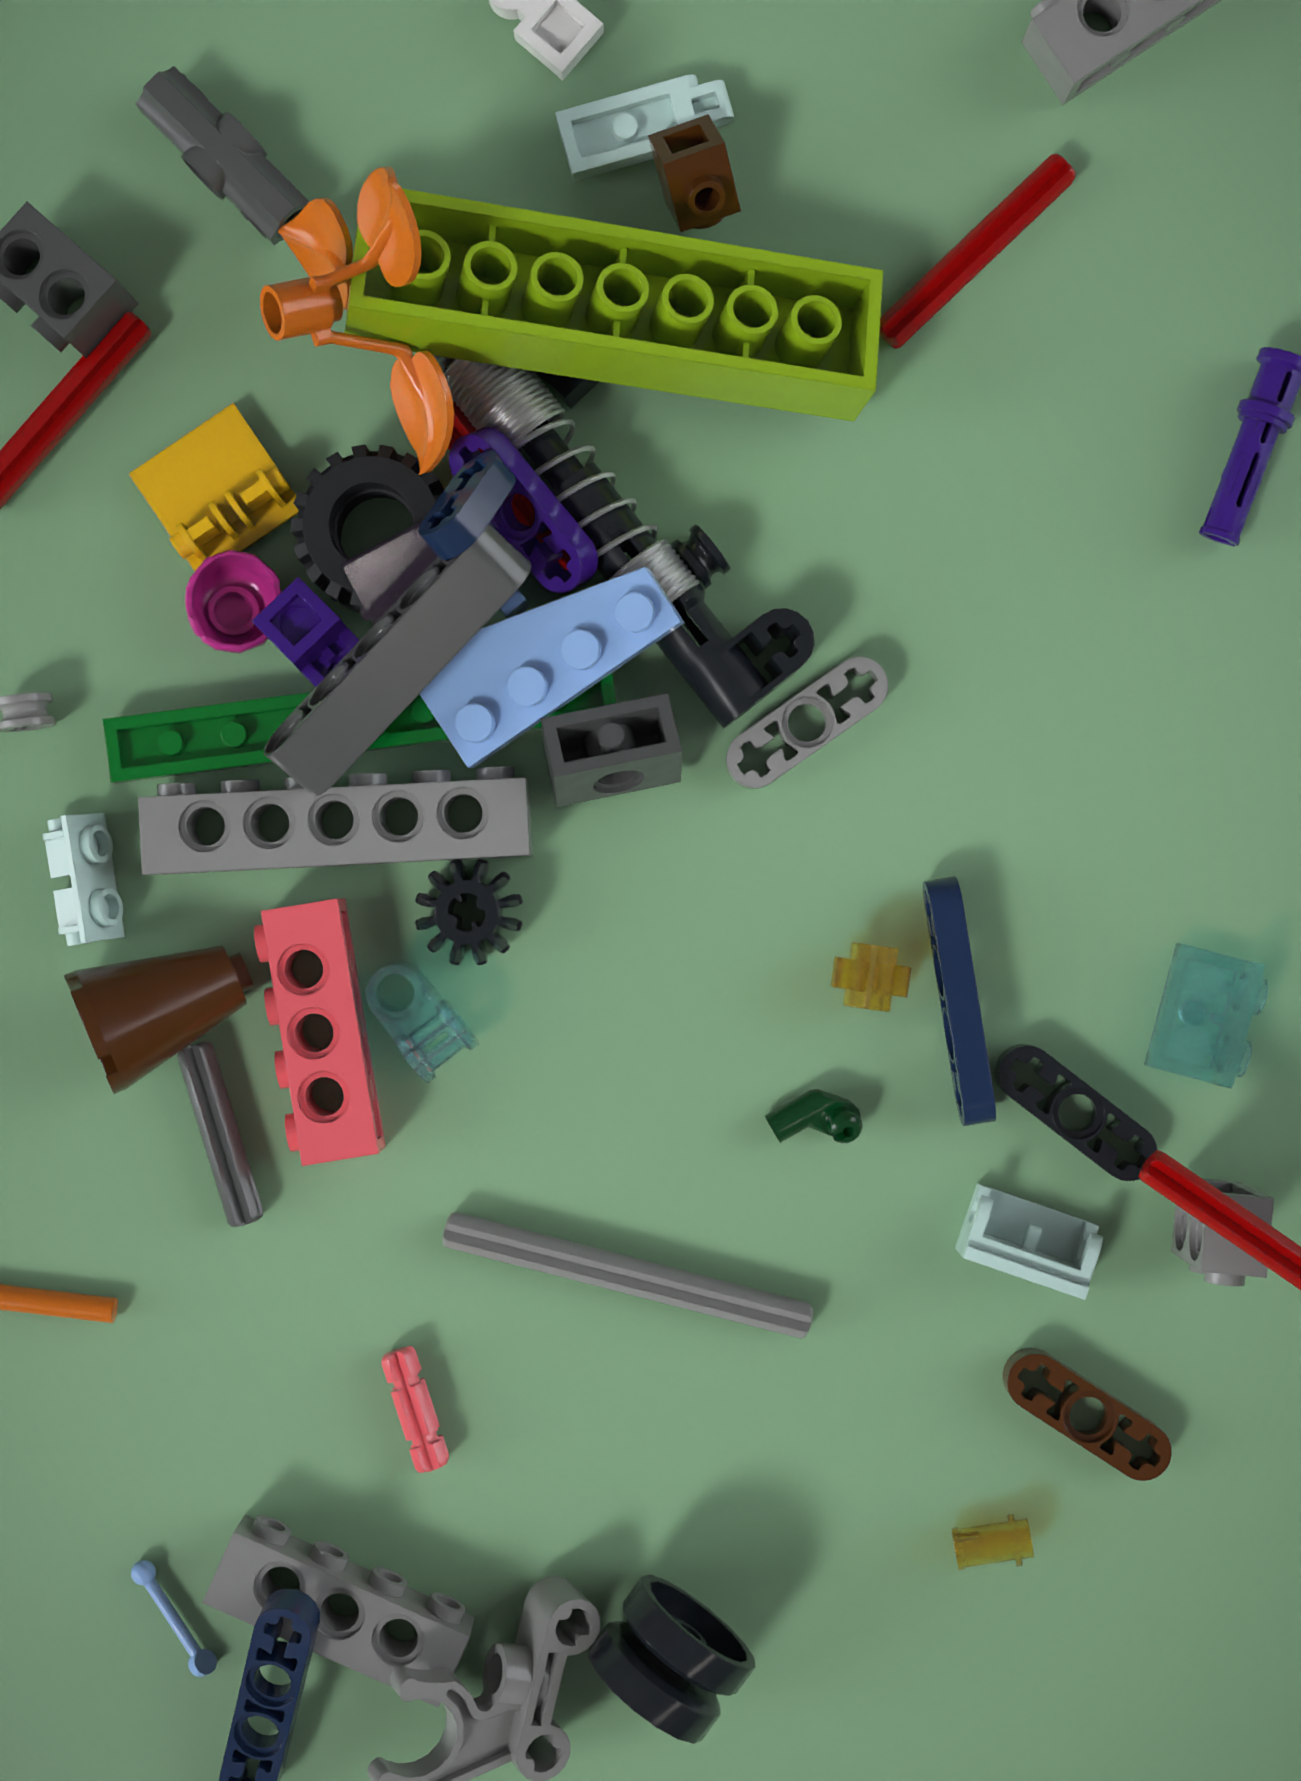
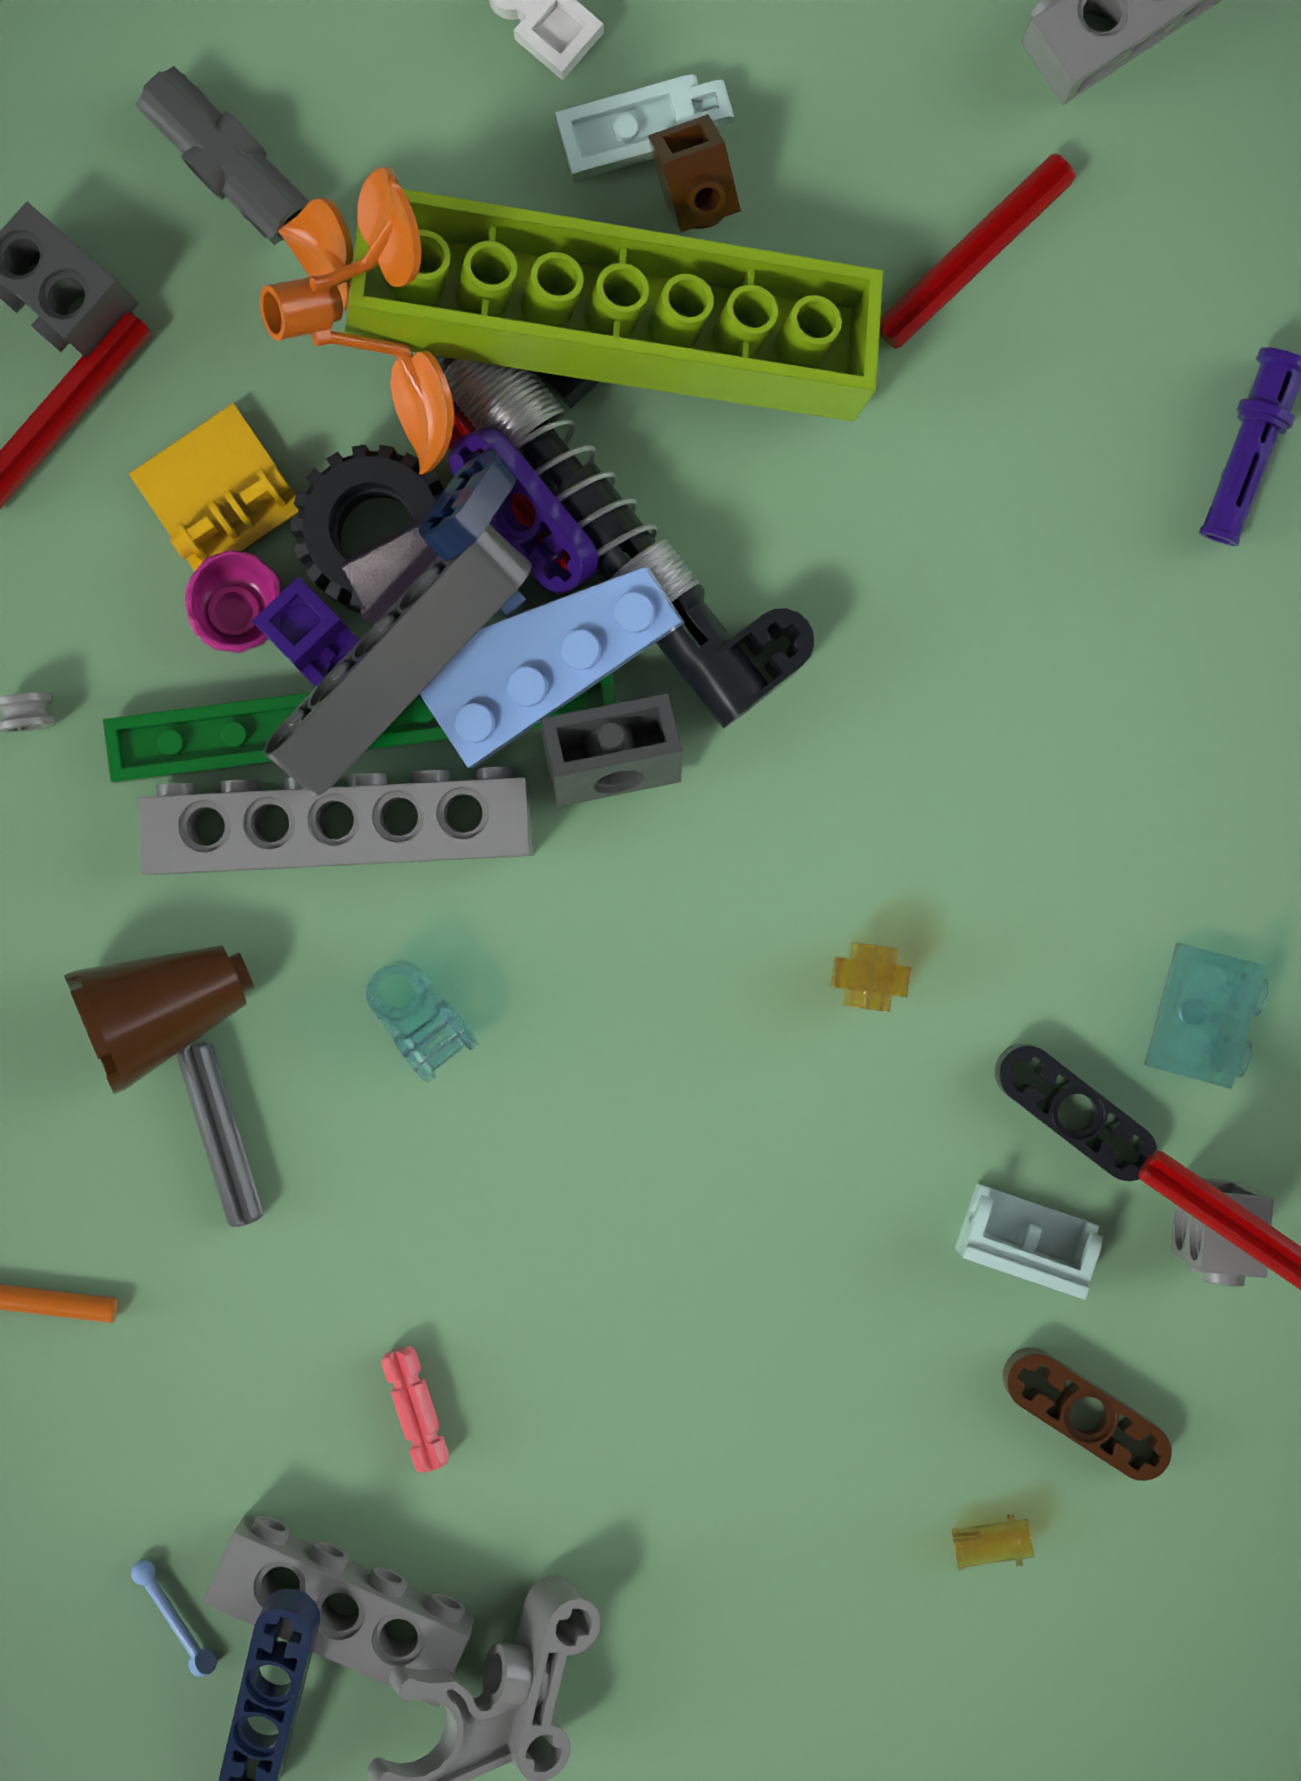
light aqua hinge [42,813,125,946] -> none
coral brick [254,898,386,1166] -> none
black gear [415,859,523,965] -> none
light grey axle [442,1212,813,1339] -> none
black wheel [588,1575,756,1744] -> none
black bush [671,524,730,589] -> none
light grey beam [726,657,888,789] -> none
dark green arm [765,1089,863,1144] -> none
dark blue beam [923,876,996,1126] -> none

